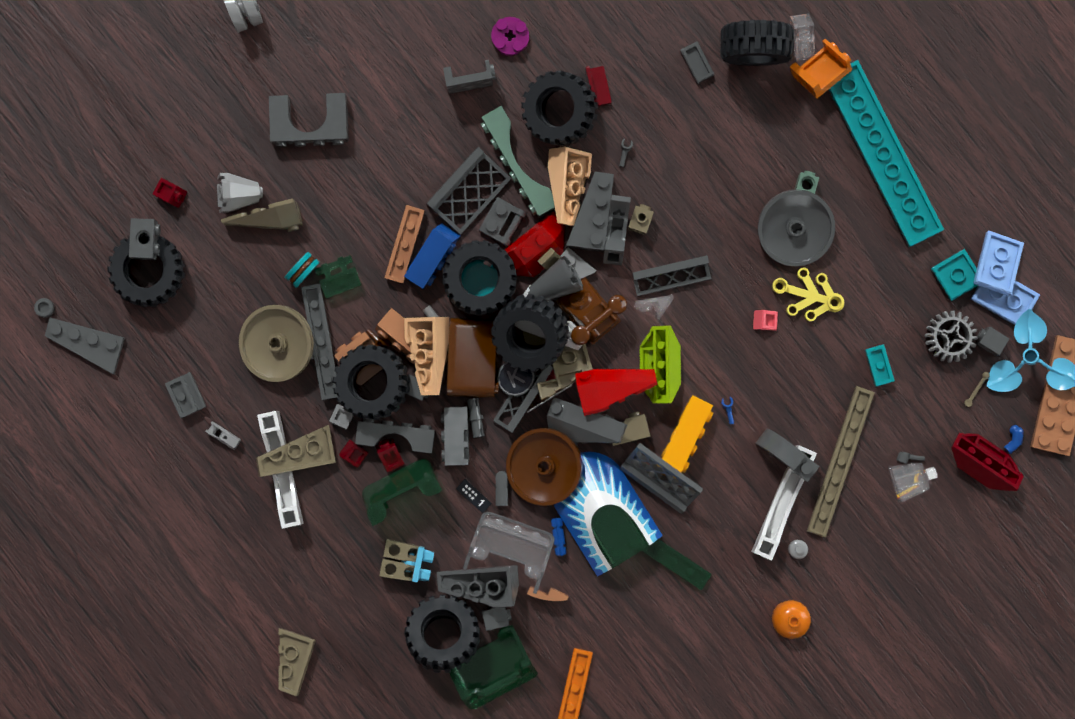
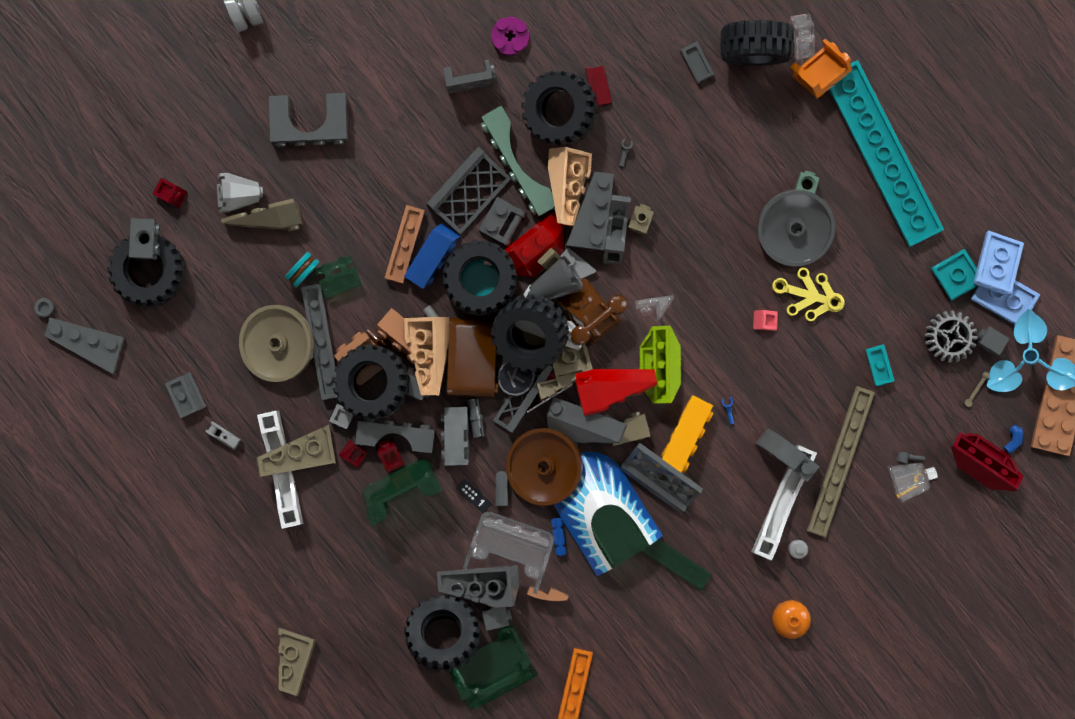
dark tan hips [379,539,434,582] -> none
dark grey fence [632,255,711,296] -> none

